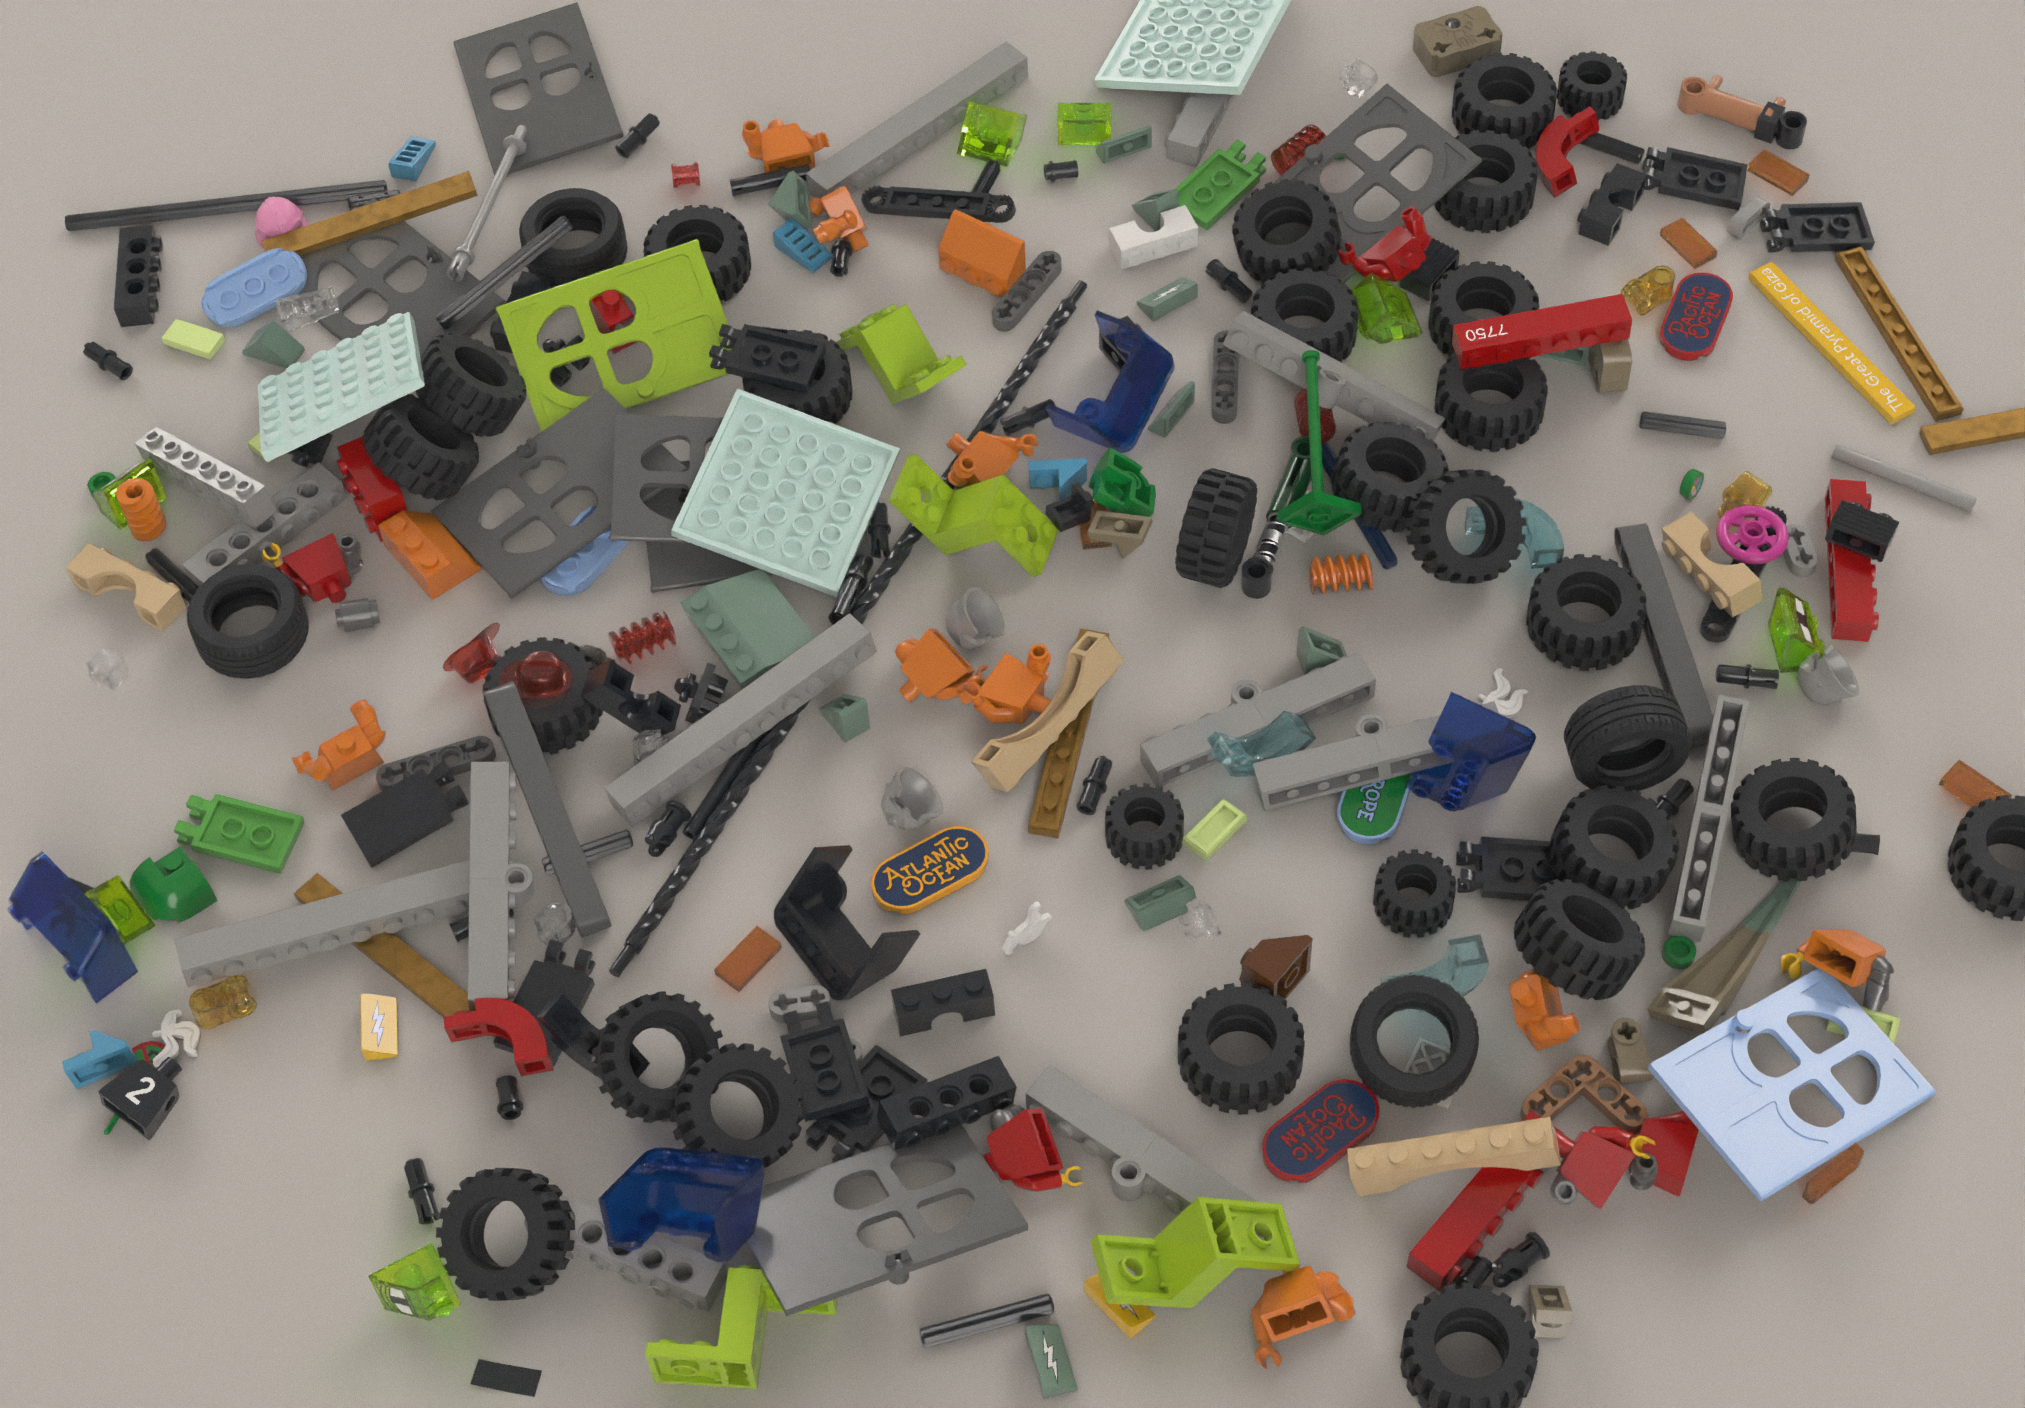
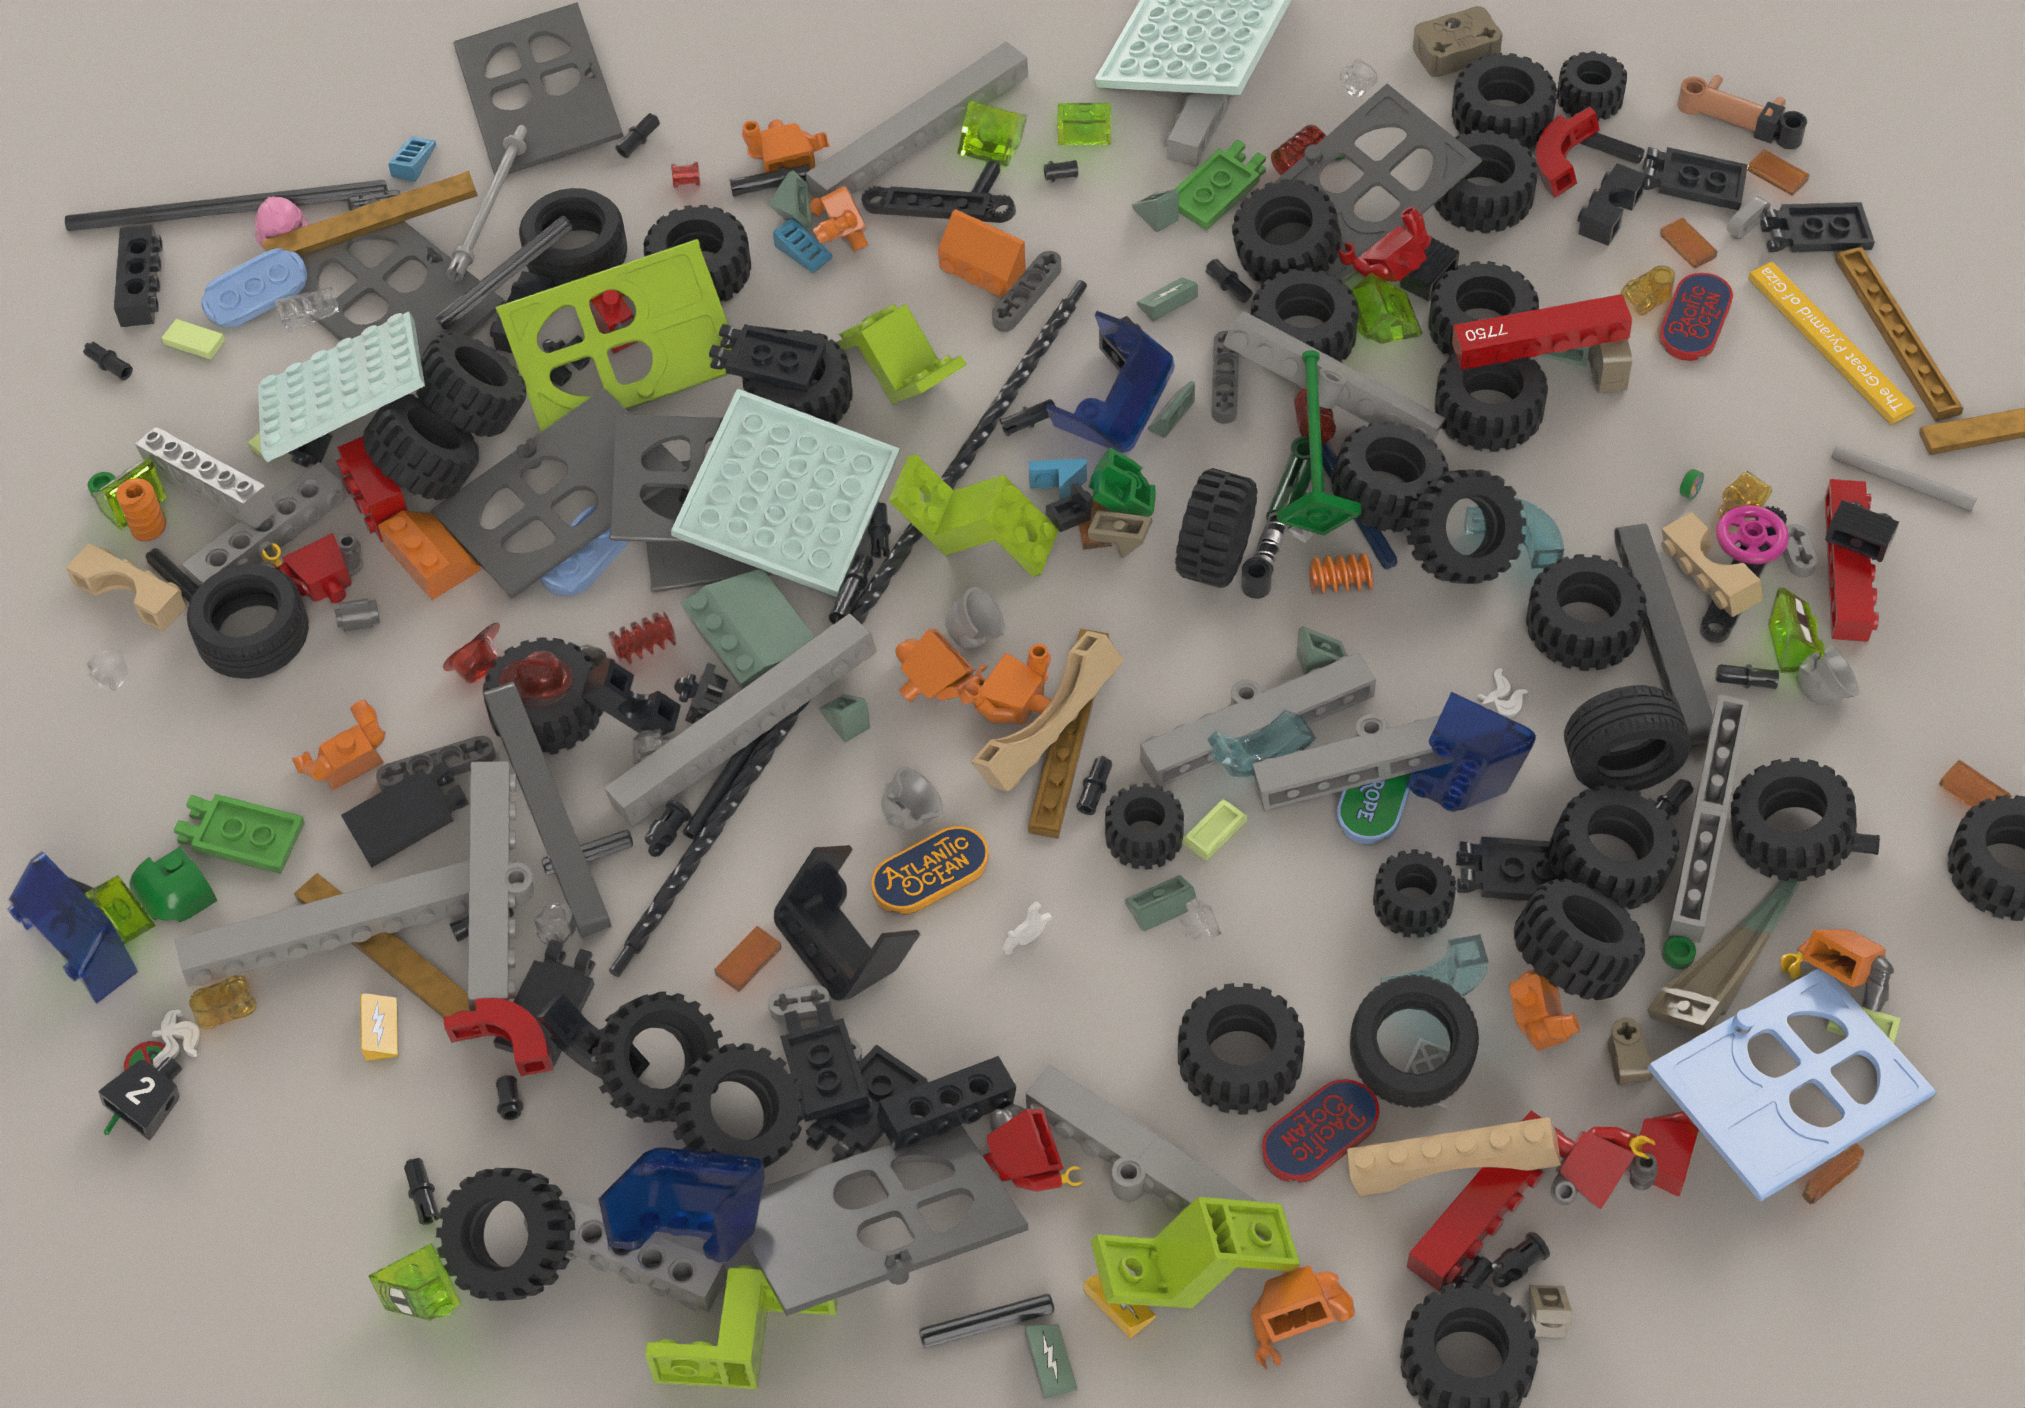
dark azure slope [62,1030,138,1089] -> none
sand green slope [242,321,305,368] -> none
black sticker [470,1359,542,1397] -> none
black pin [830,240,853,277] -> none
black arch [891,969,995,1037] -> none
orange torso [946,431,1038,487] -> none
sand green slope [1096,125,1152,164] -> none
white arch [1109,205,1198,270] -> none
reddish brown slope [1239,935,1313,999] -> none
medium nougat beam [1520,1055,1648,1134] -> none
black axle [1639,411,1727,439] -> none

